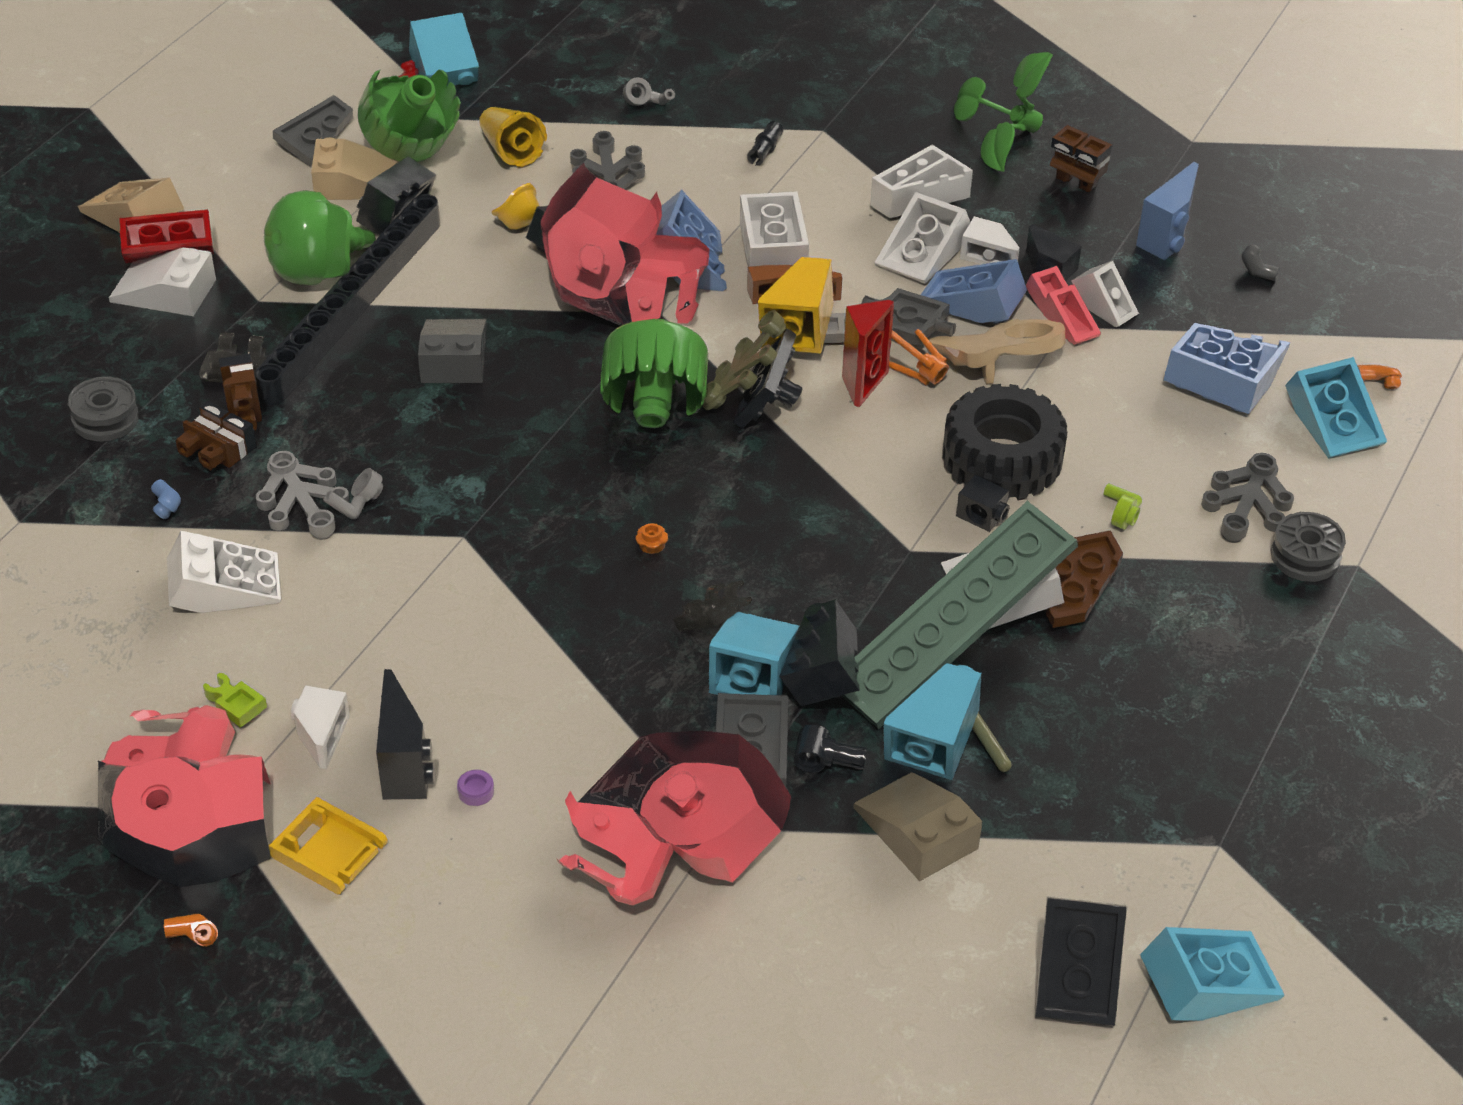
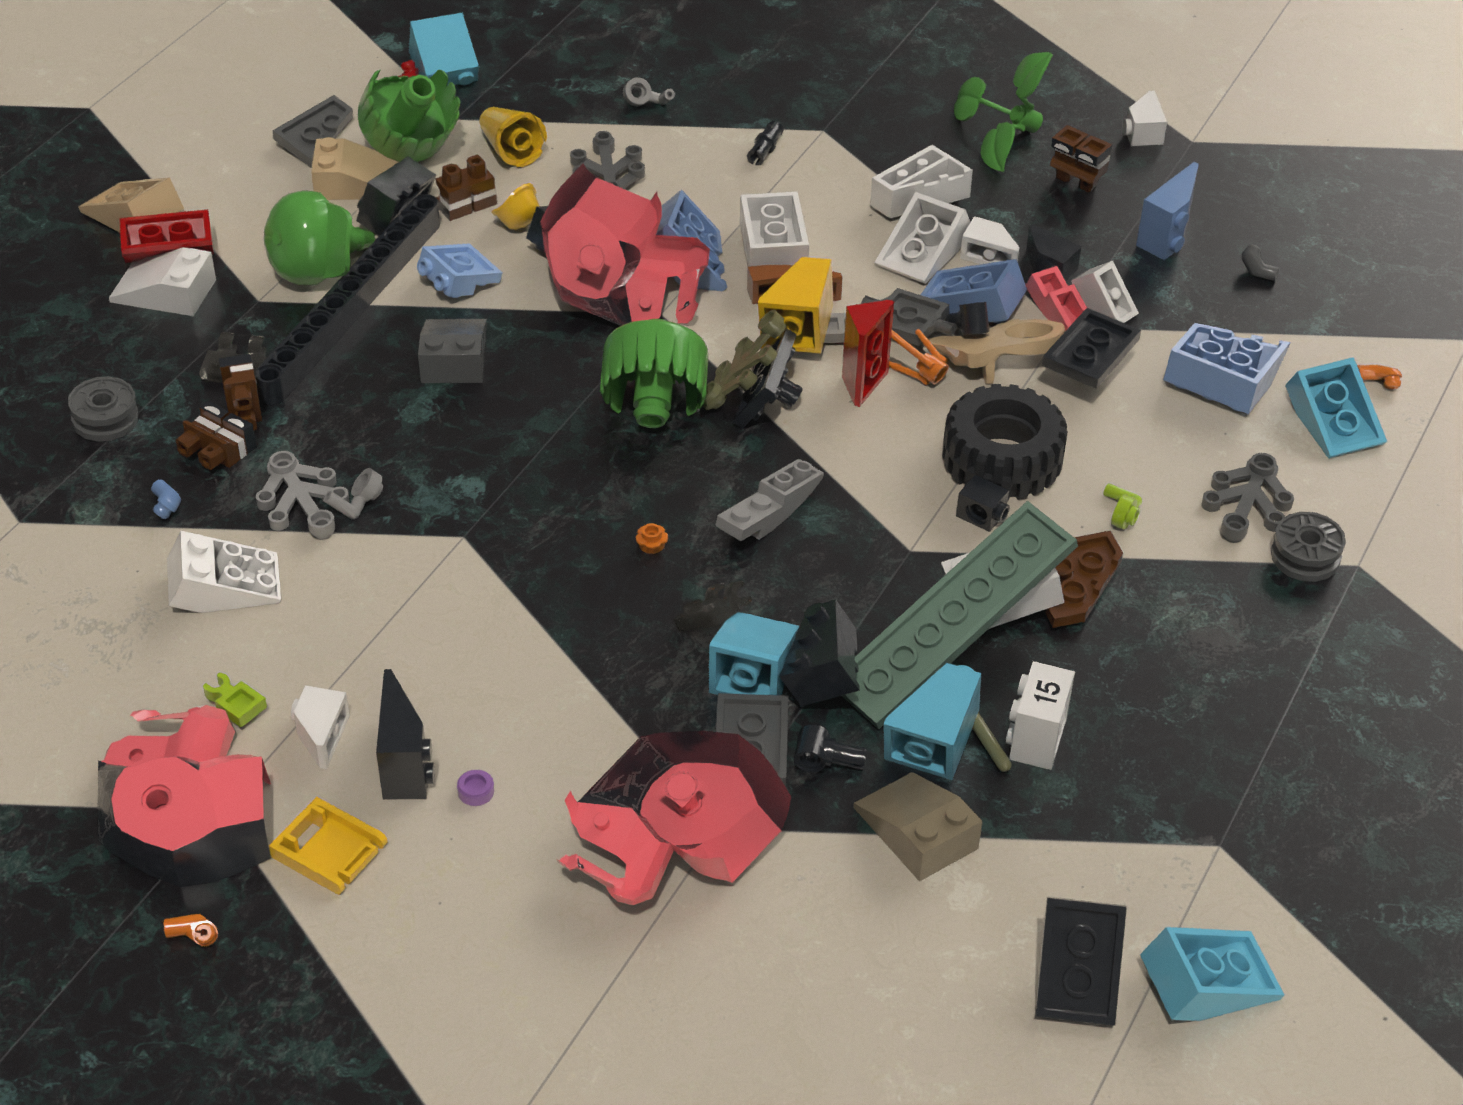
none -> light blue plate [417,243,503,298]
none -> reddish brown hips [435,155,497,221]
none -> light grey slope [716,459,824,541]
none -> black pin [946,302,990,335]
none -> white brick [1006,661,1075,770]
none -> black plate [1042,308,1141,389]
none -> white slope [1123,91,1167,146]

